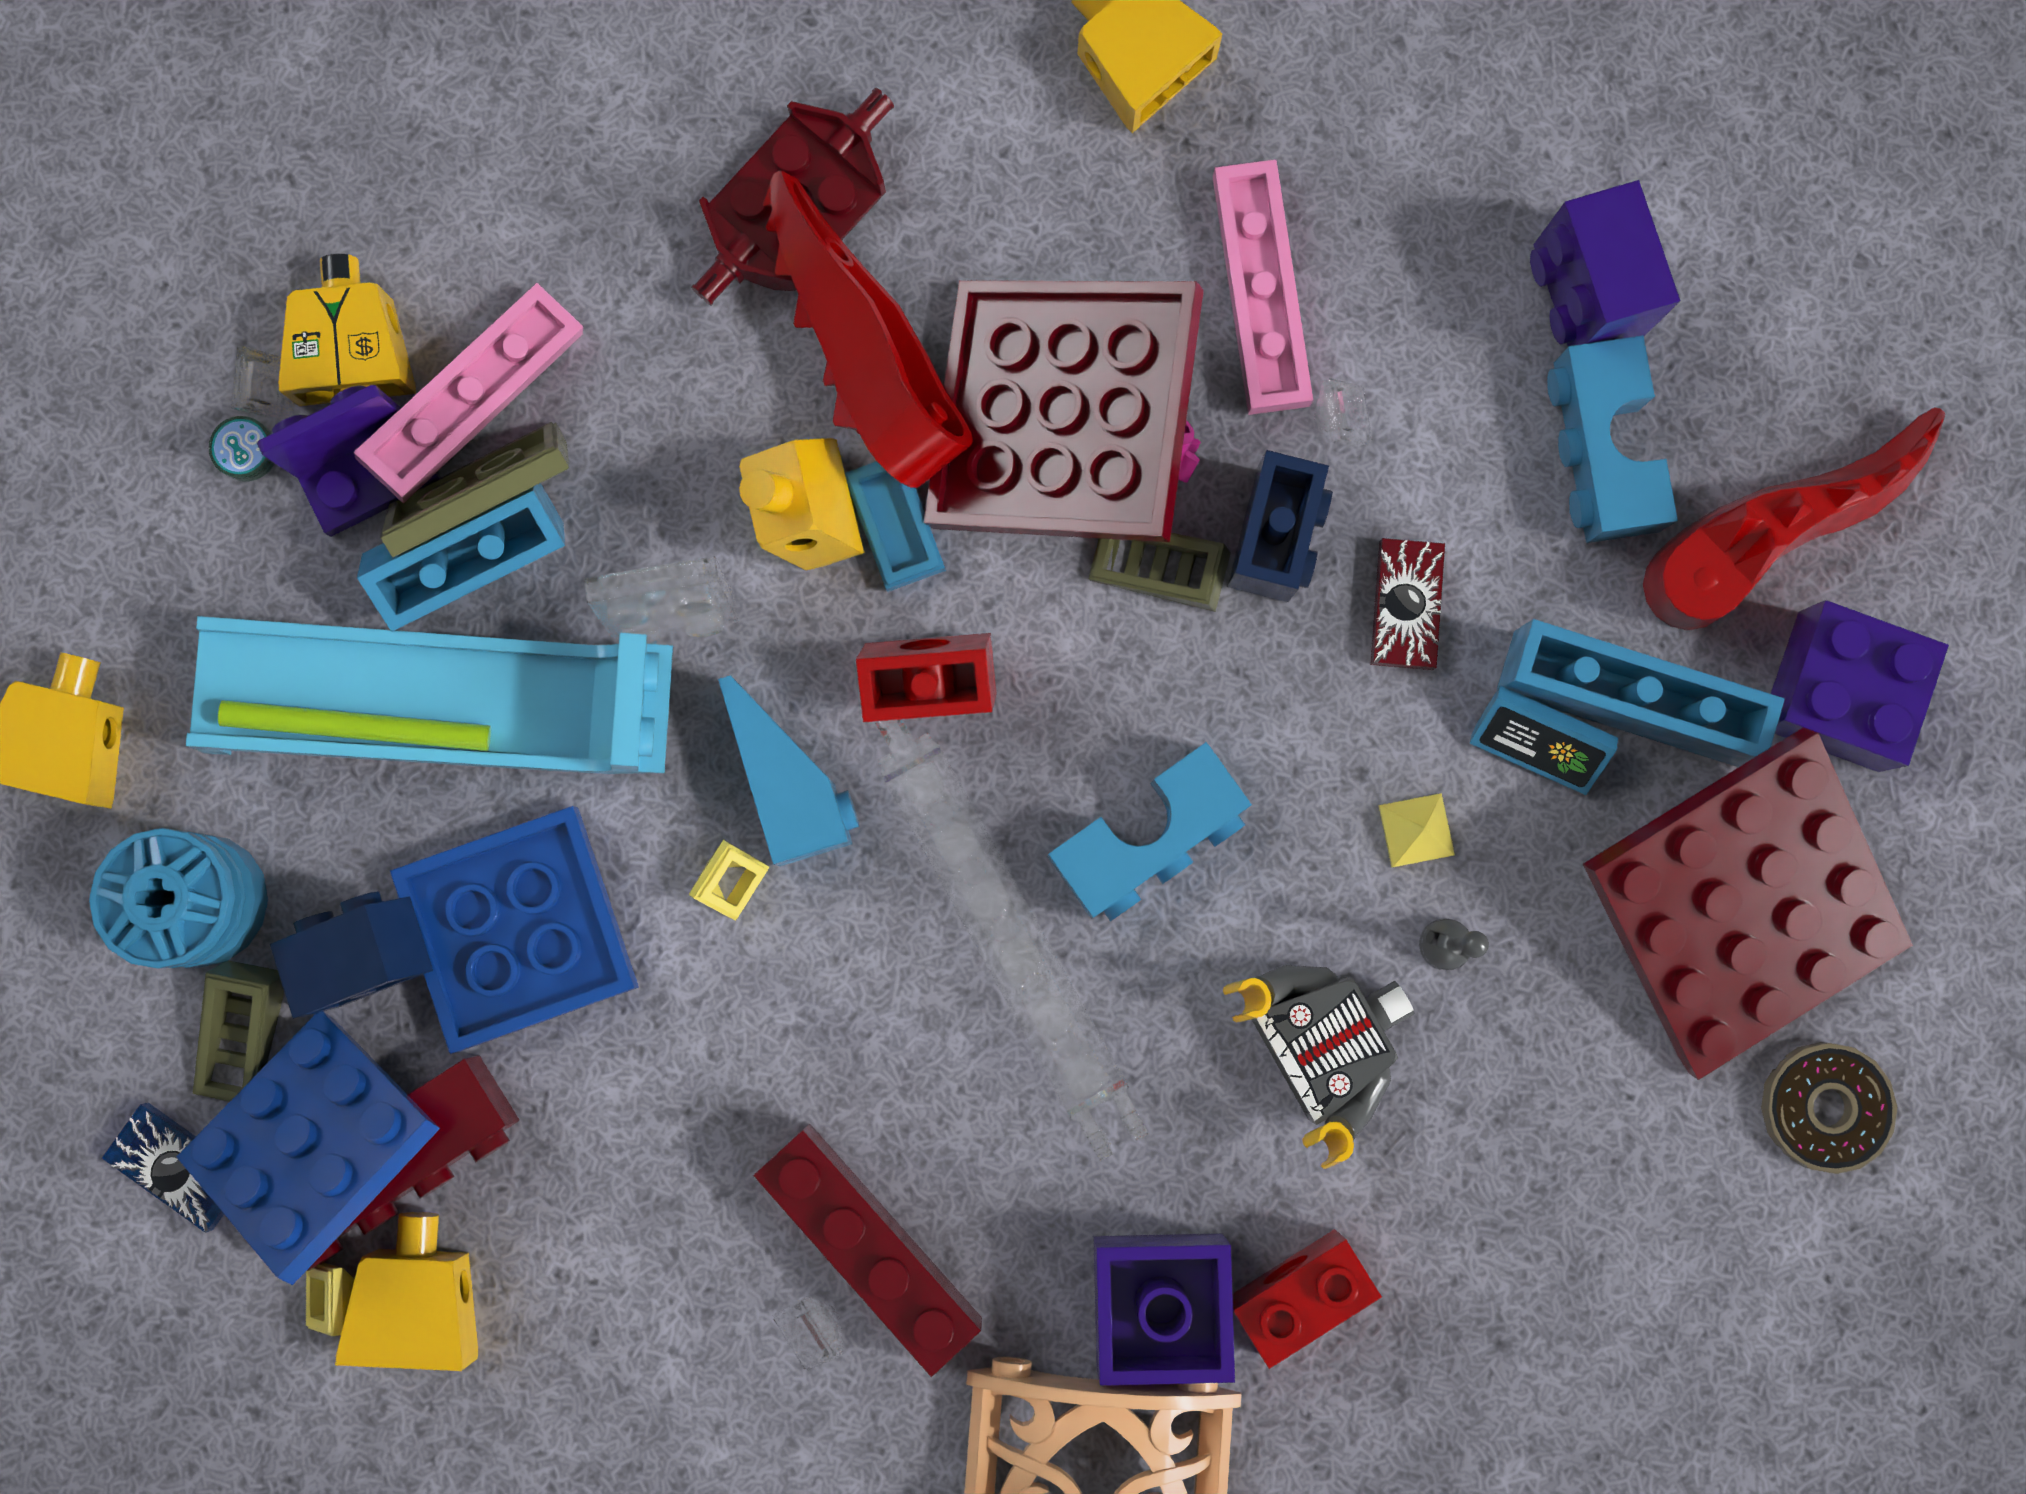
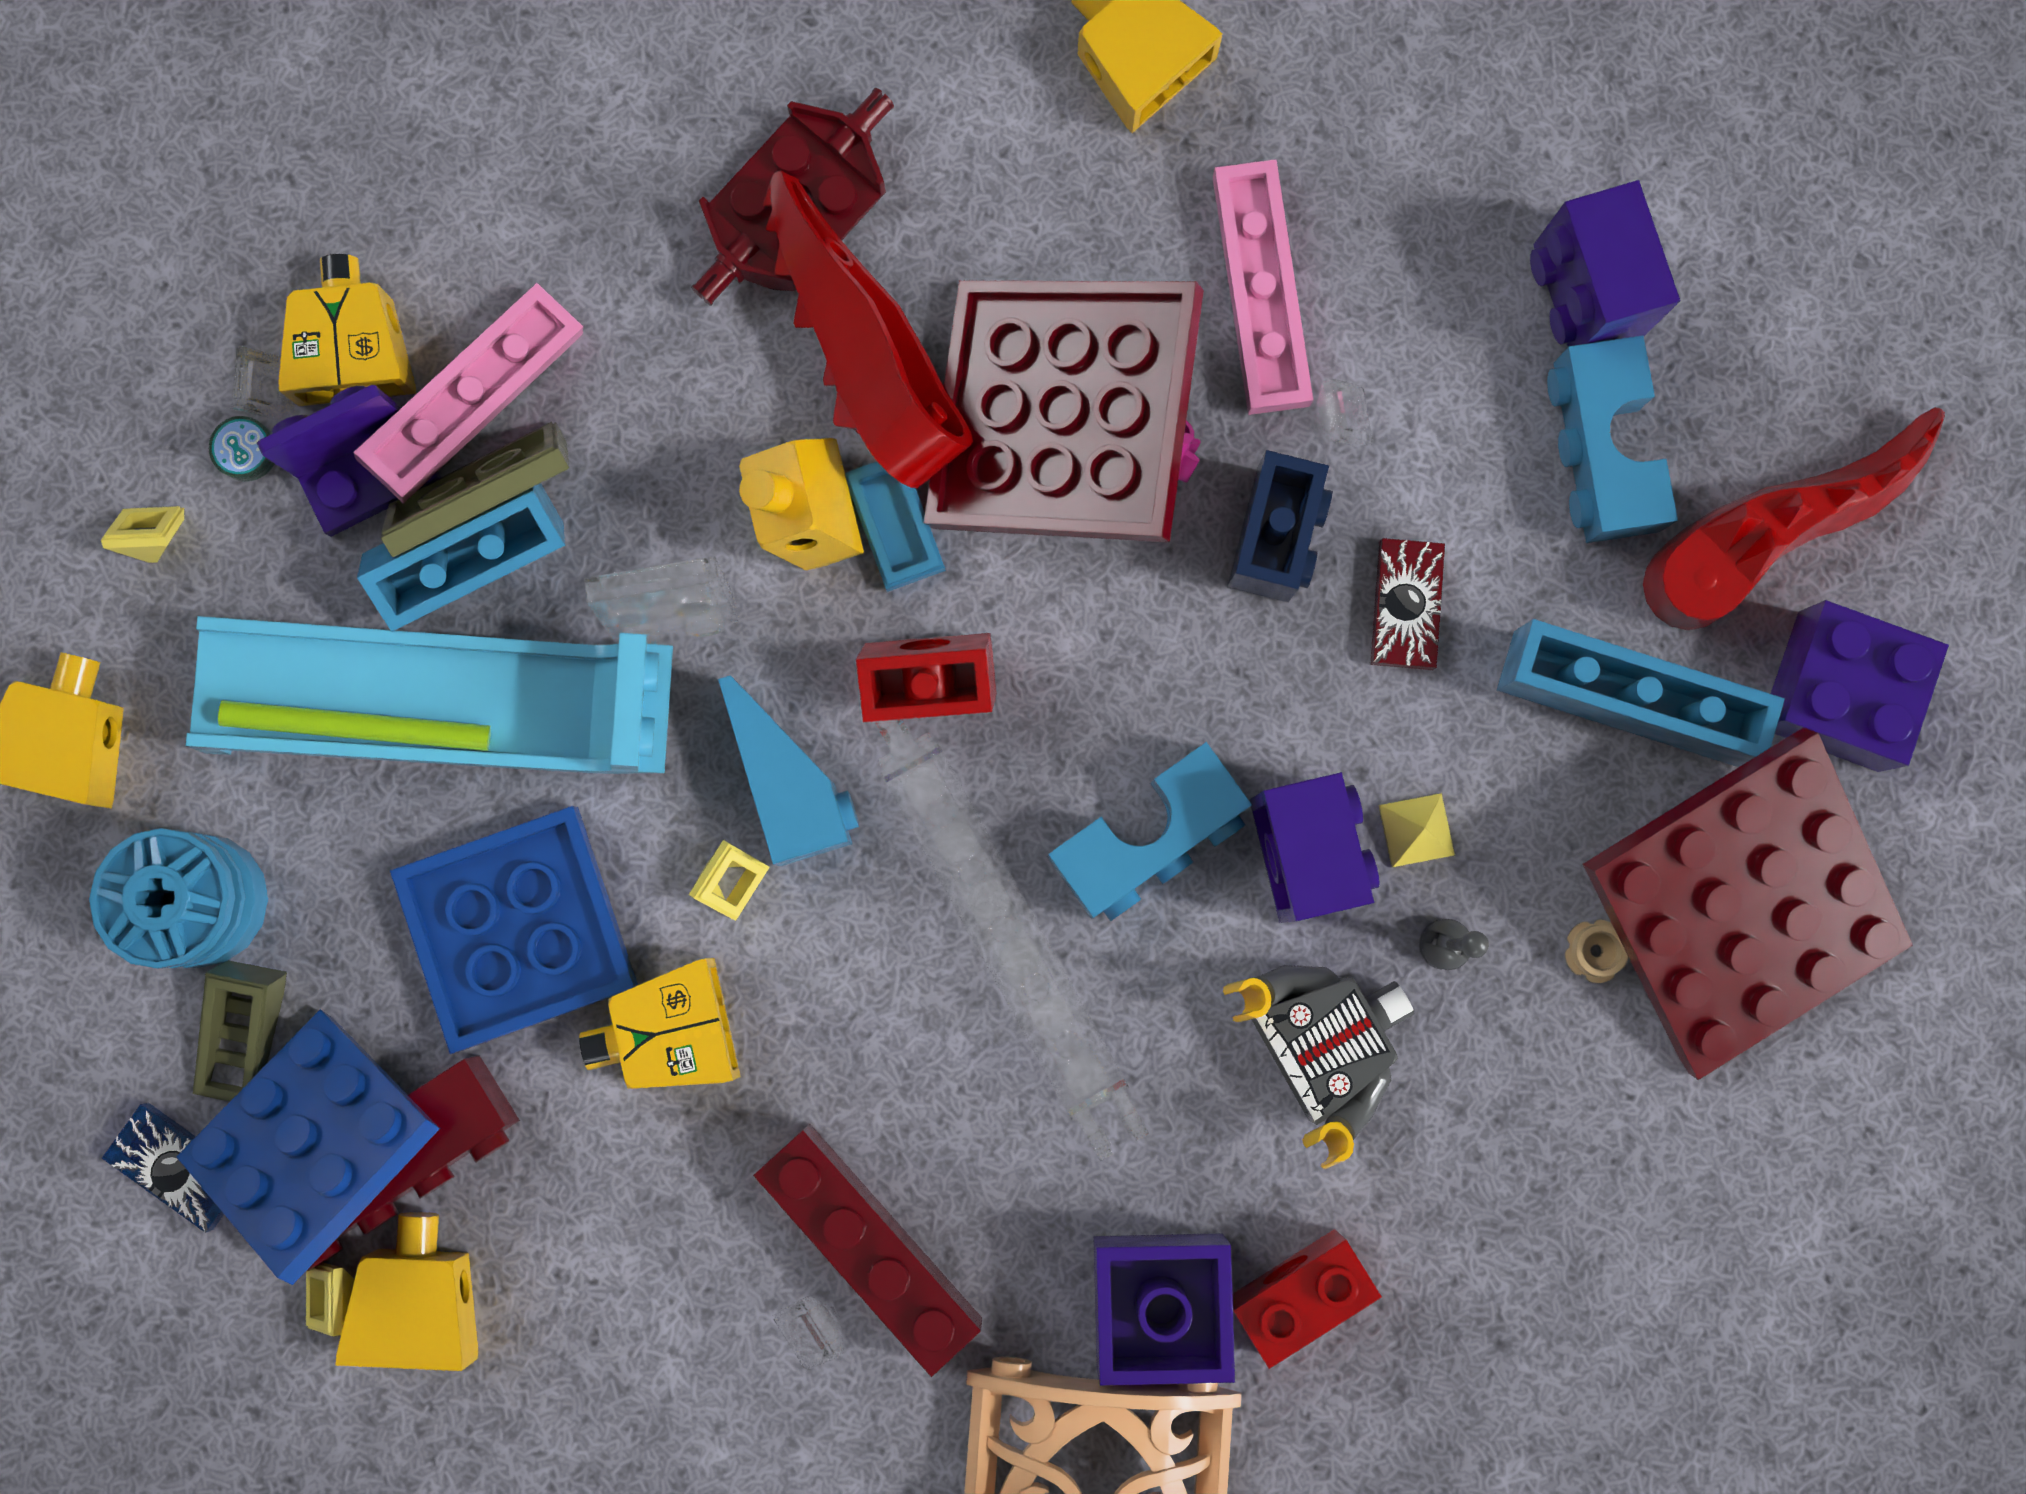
dark blue brick [270,891,433,1019] -> none
olive slope [1088,533,1231,612] -> none
tile [1470,685,1618,795] -> none
tile [1761,1042,1897,1174] -> none
none -> light yellow slope [101,506,184,563]
none -> yellow torso [579,958,741,1089]
none -> dark purple brick [1249,772,1380,923]
none -> tan plate [1565,920,1628,983]

